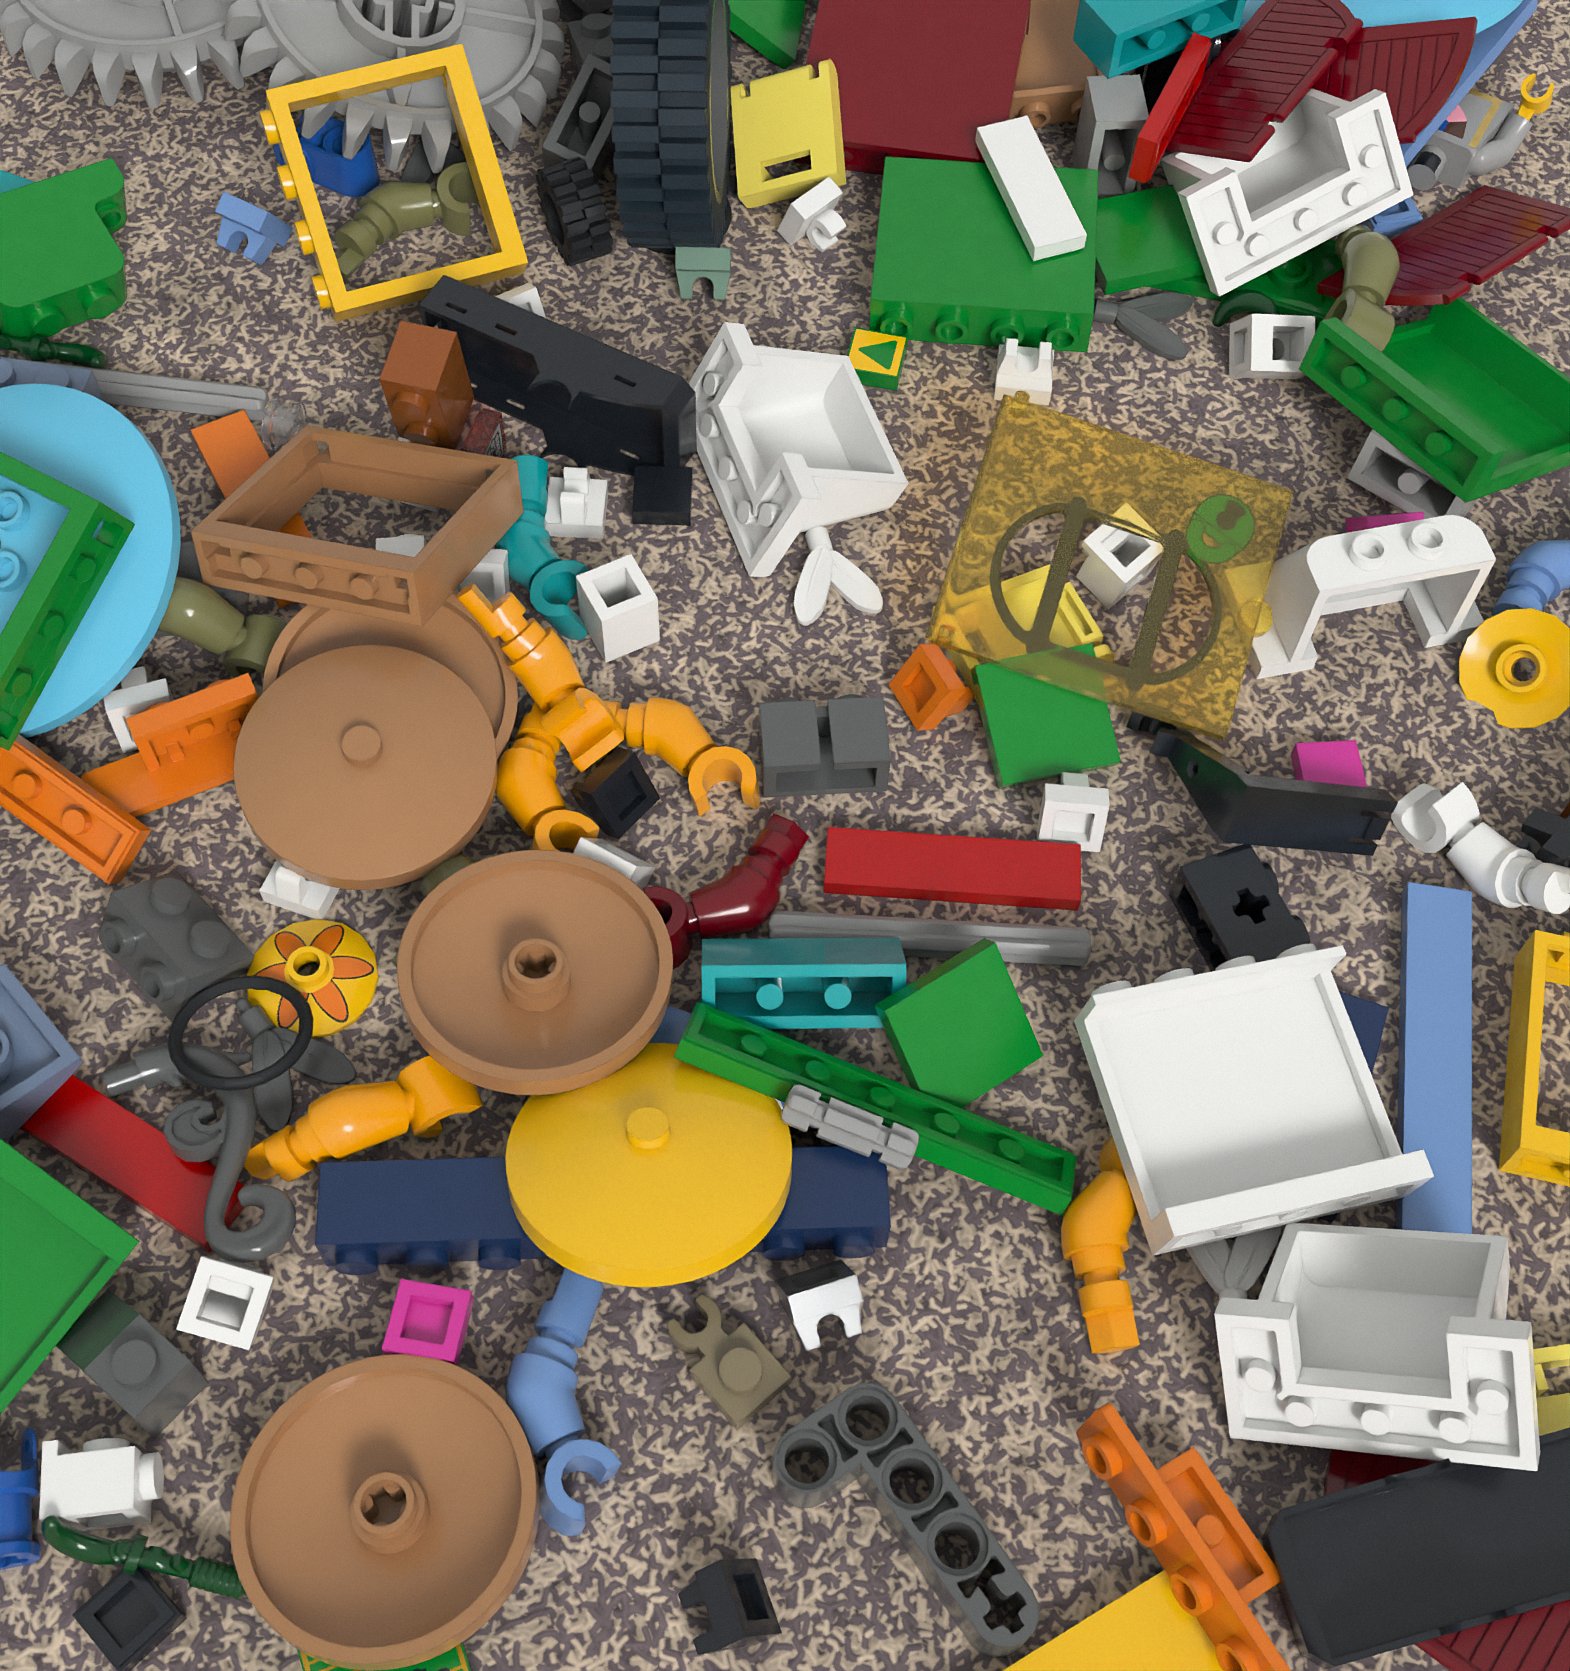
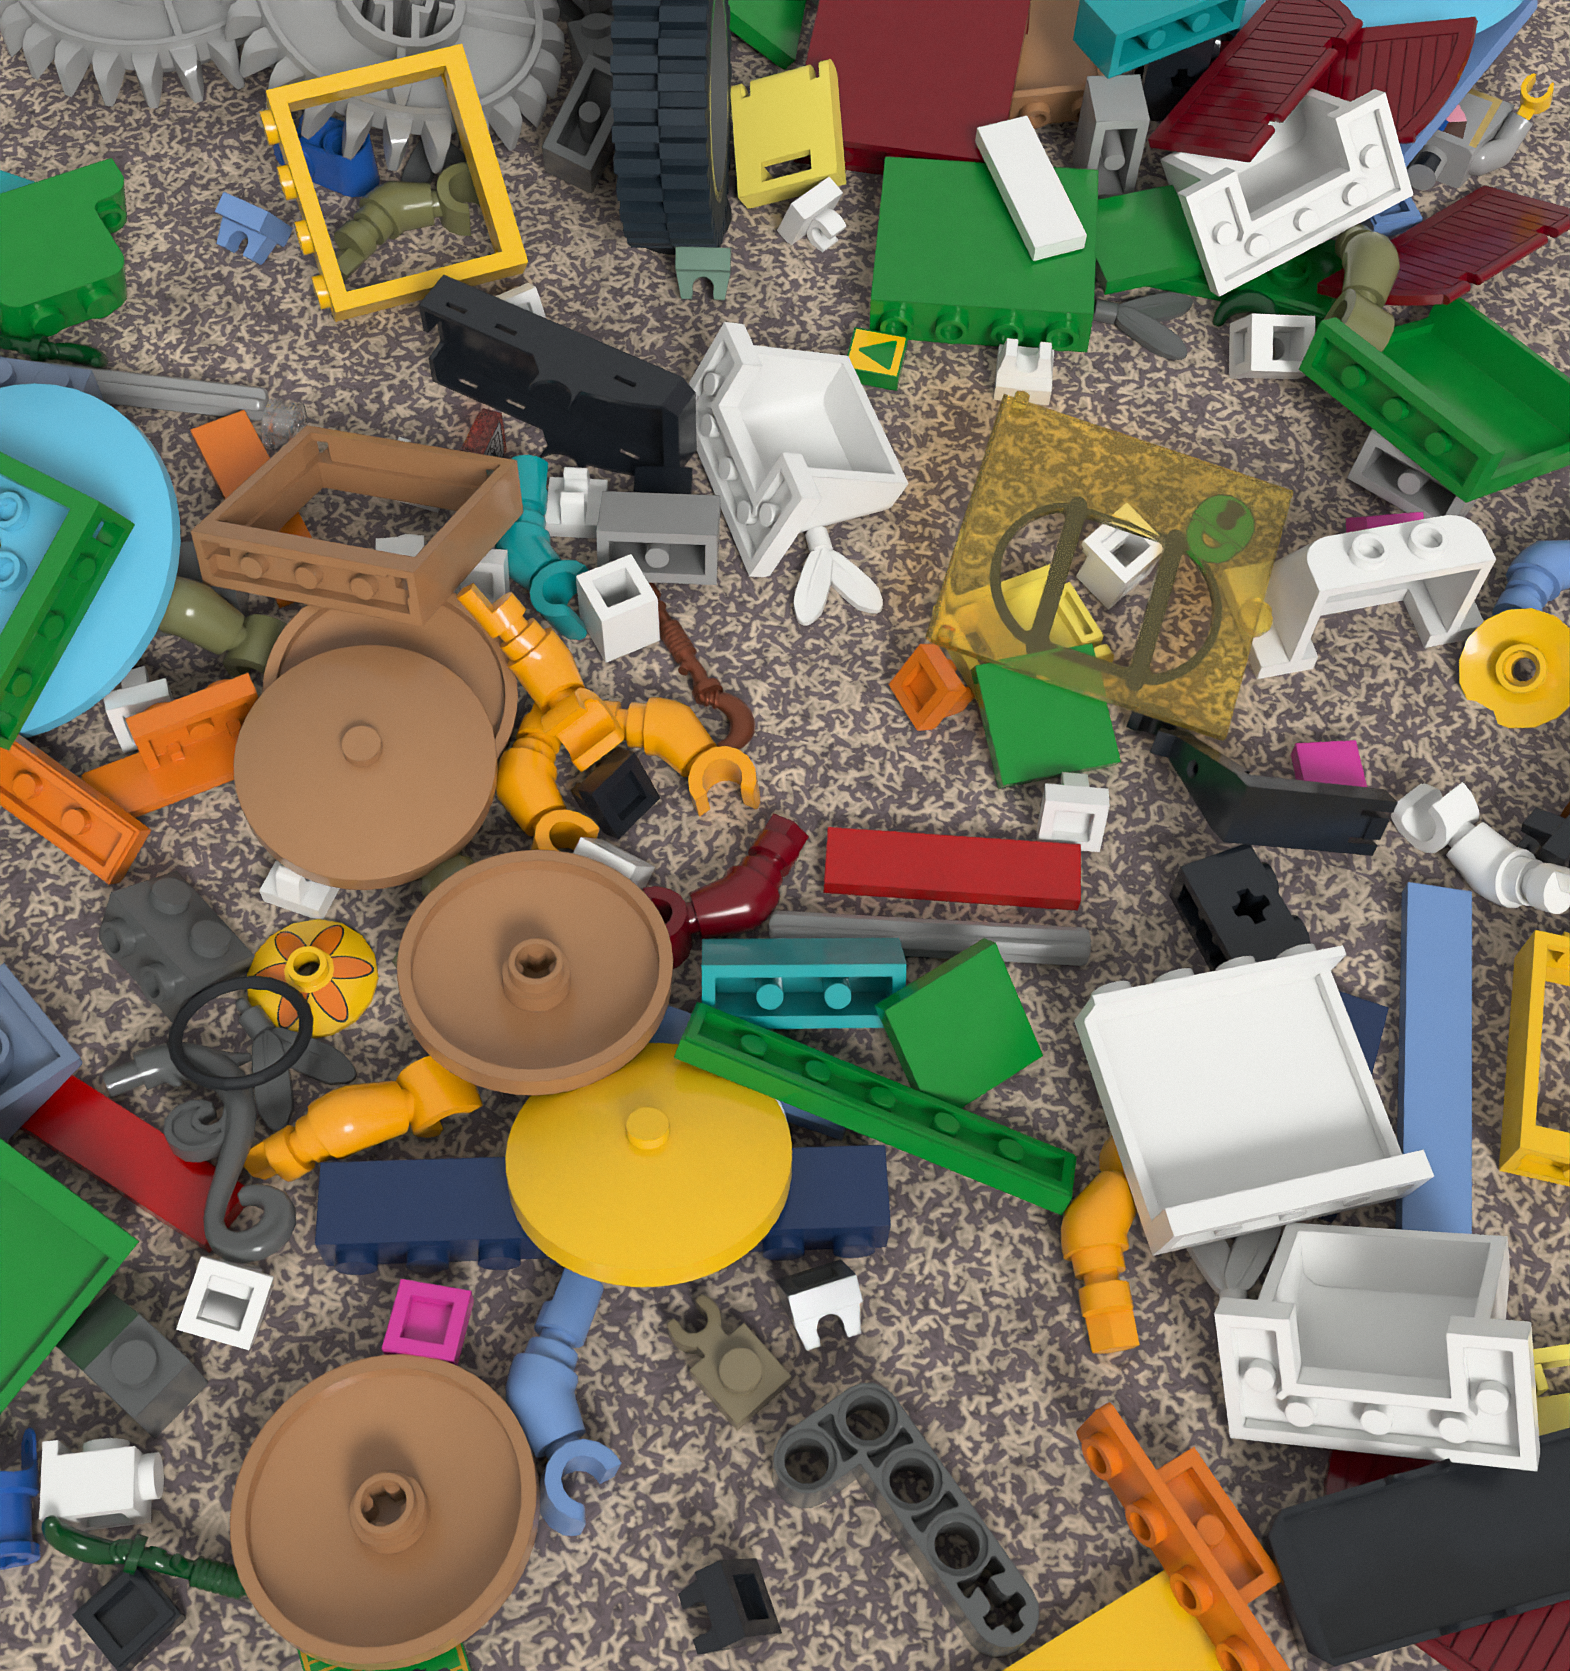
dark orange brick [379,321,474,450] -> none
black tyre [536,157,613,267] -> none
dark grey piece [758,694,891,798] -> none
light grey axle [781,1084,919,1170] -> none
red tile [1128,32,1212,184] -> none
none -> light grey brick [596,491,720,585]
none -> copper piece [649,583,755,750]

